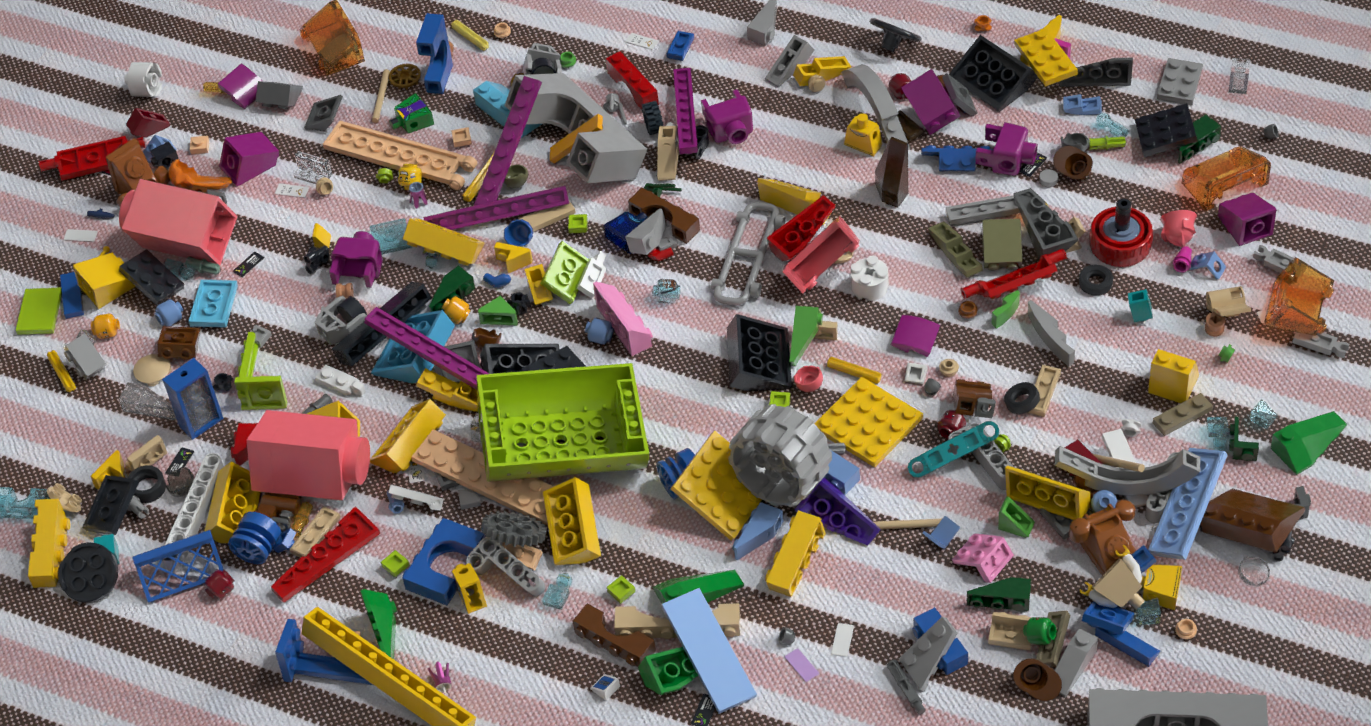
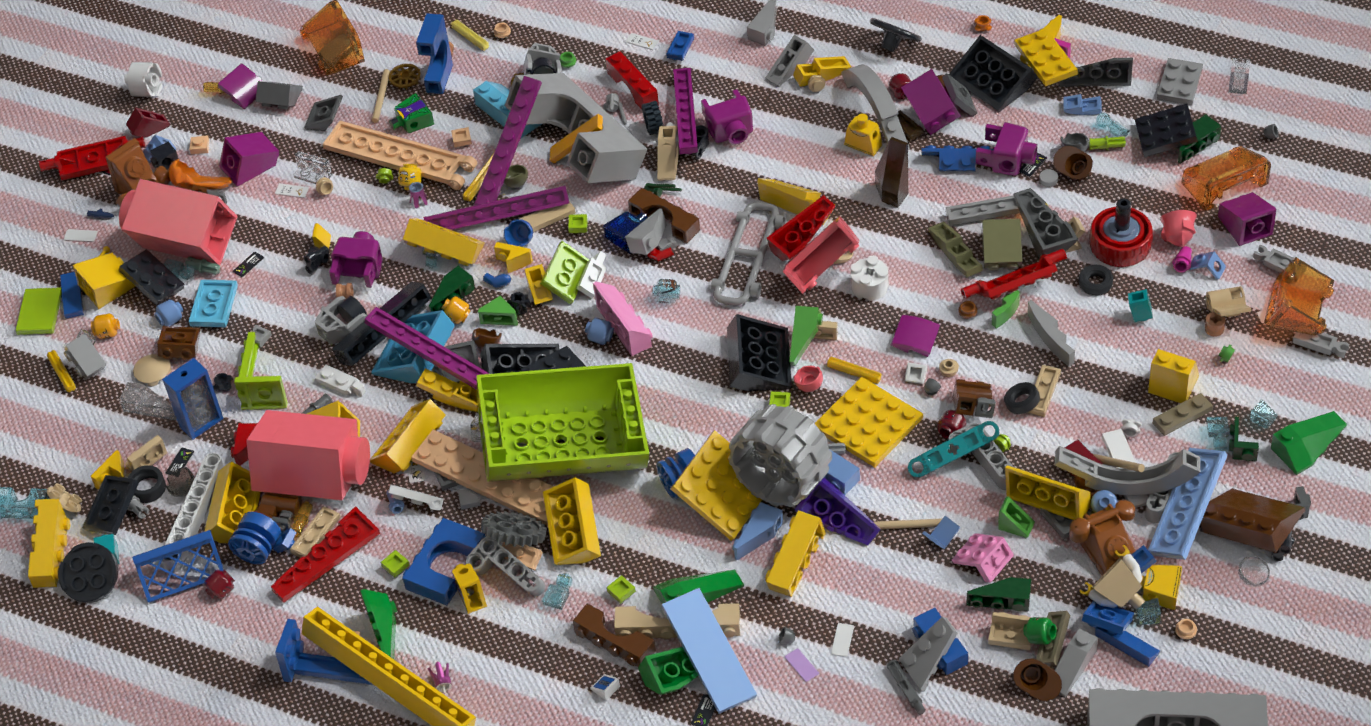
clear light blue tile [370,218,412,255] -> none

